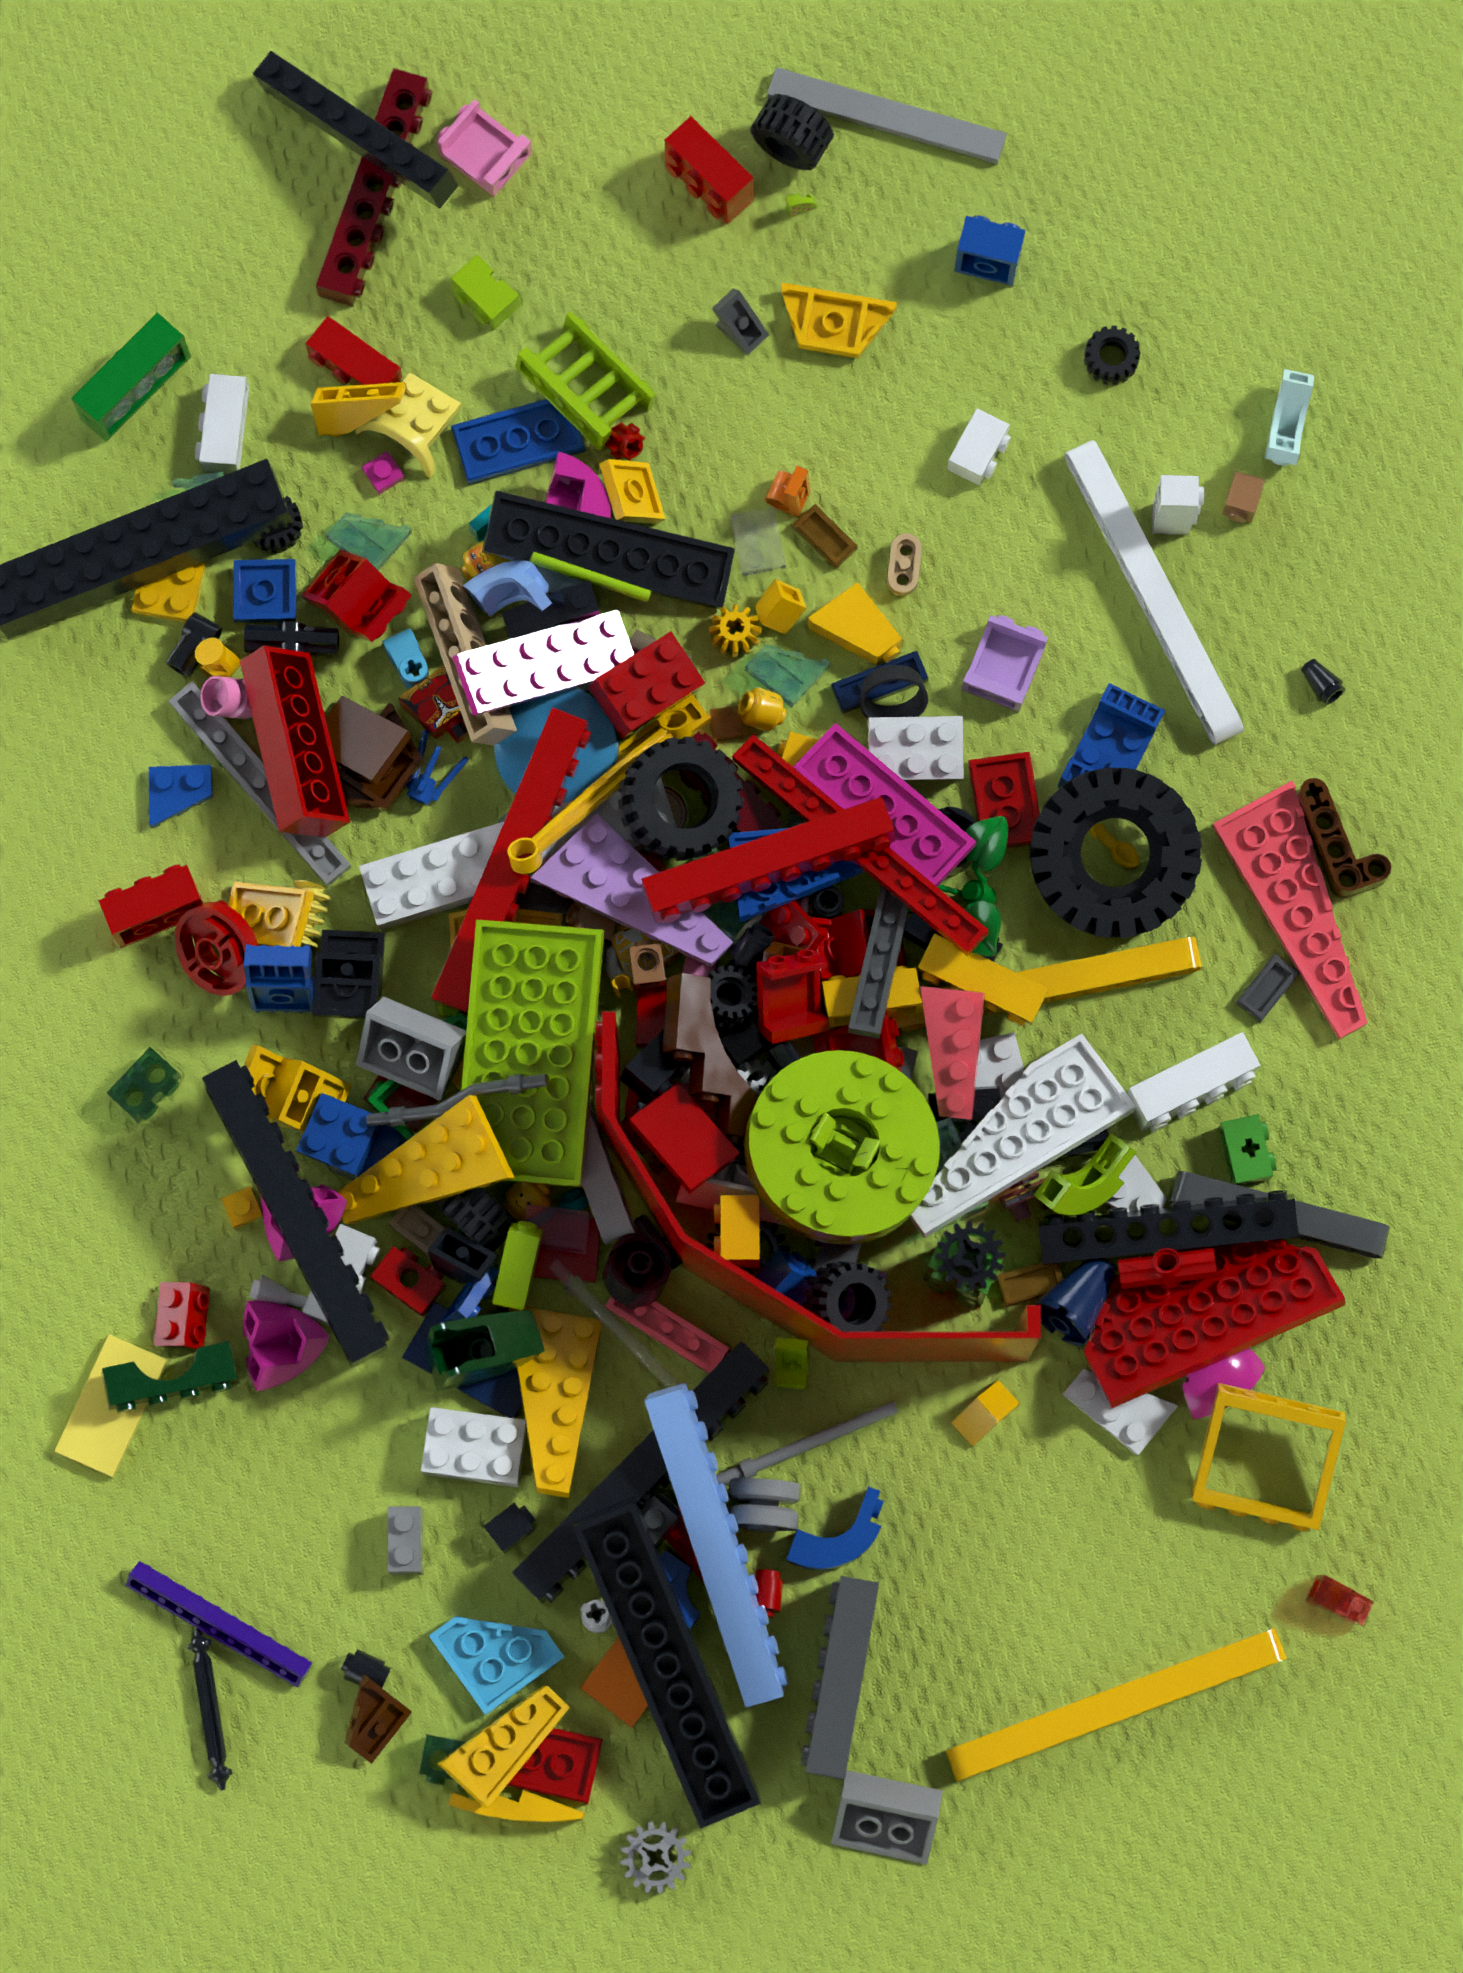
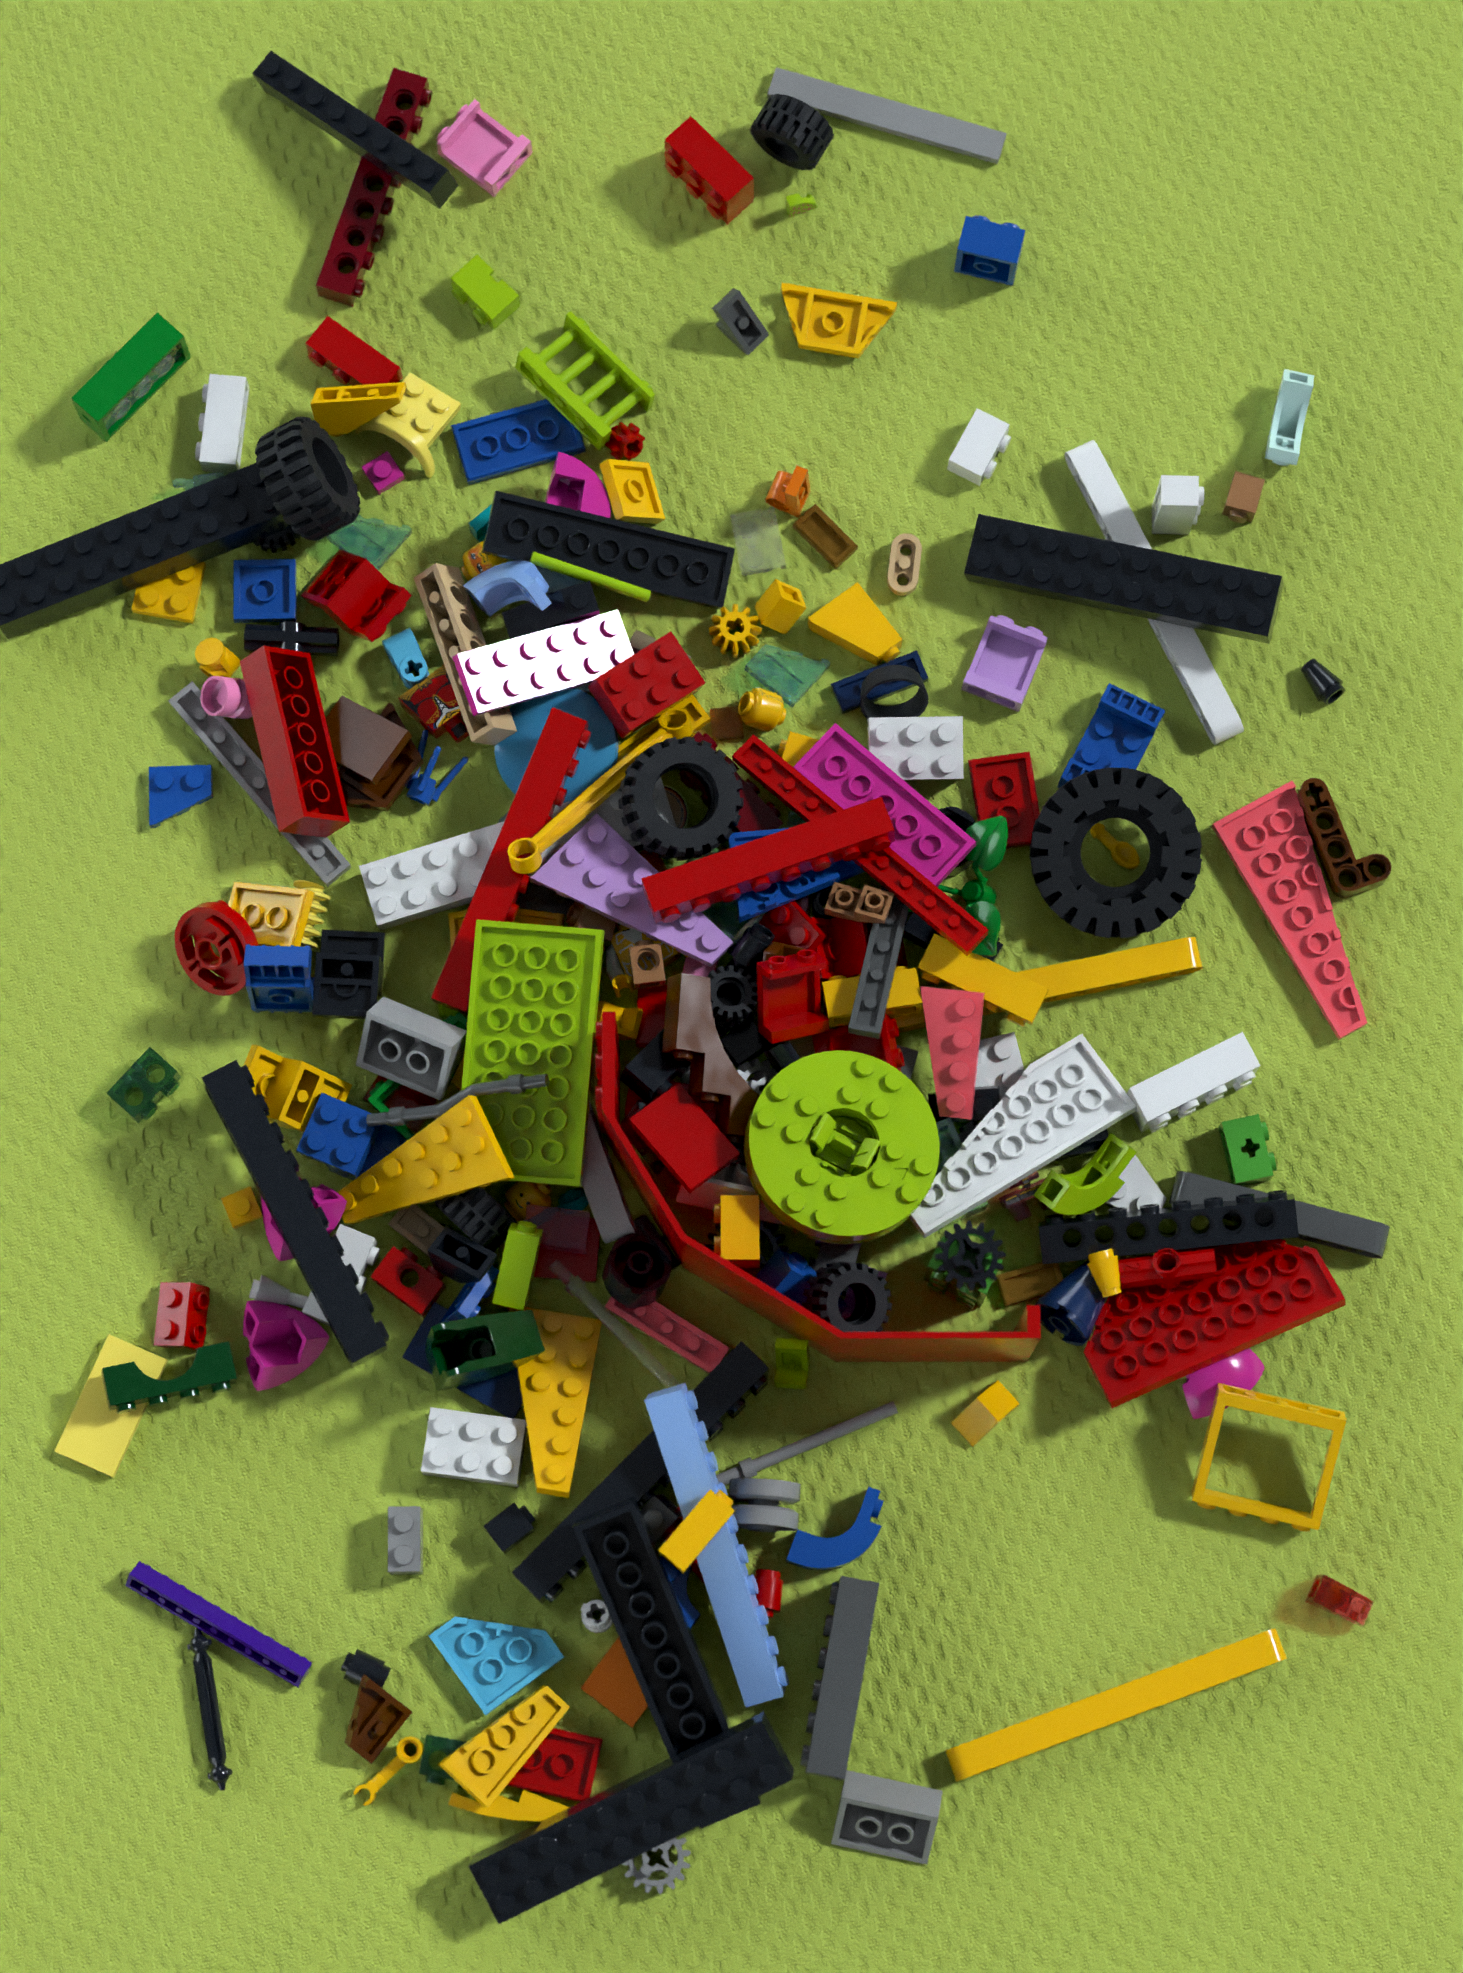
red brick [98,864,204,948] -> none
black piece [166,612,223,678] -> none
white wing [1063,1369,1178,1456] -> none
black tyre [1084,325,1140,385] -> none
dark grey tile [1236,954,1300,1023] -> none
none -> black tyre [255,417,360,541]
none -> yellow brick [353,1736,424,1806]
none -> black brick [468,1712,794,1924]
none -> yellow panel [597,1001,643,1040]
none -> yellow slope [658,1489,735,1574]
none -> medium nougat slope [824,882,895,923]
none -> black brick [964,514,1284,644]
none -> yellow cone [1087,1249,1122,1298]

